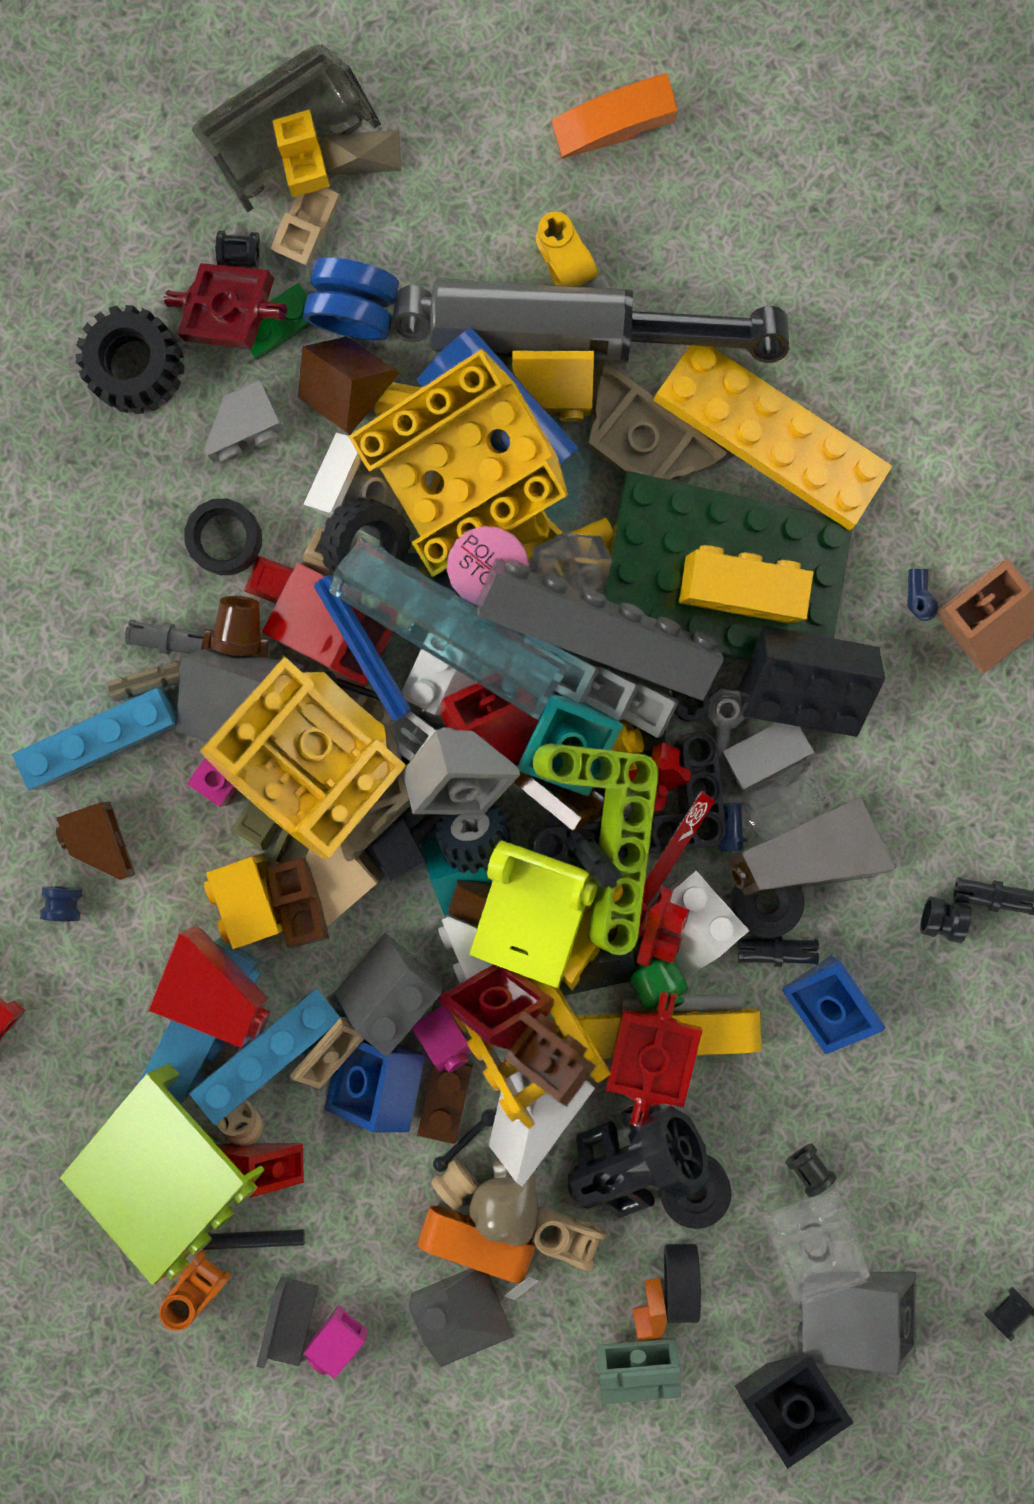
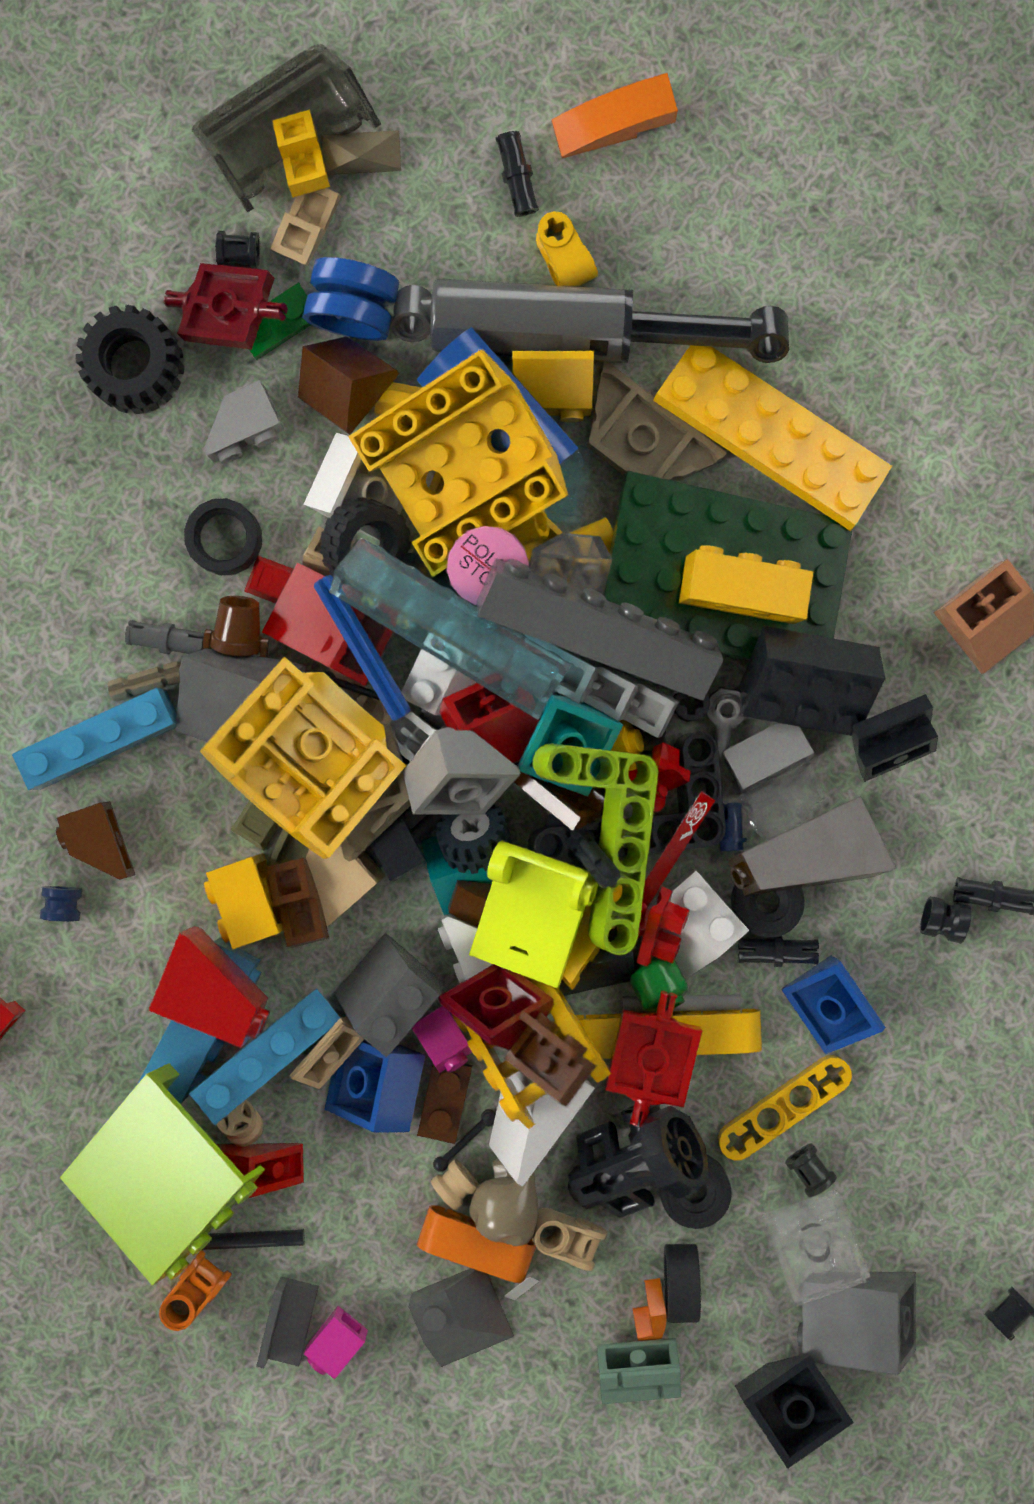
dark pink brick [187,758,238,807] -> none
dark blue arm [907,569,939,621] -> none
none -> black pin [495,131,539,217]
none -> yellow beam [718,1055,852,1161]
none -> black slope [852,694,938,782]

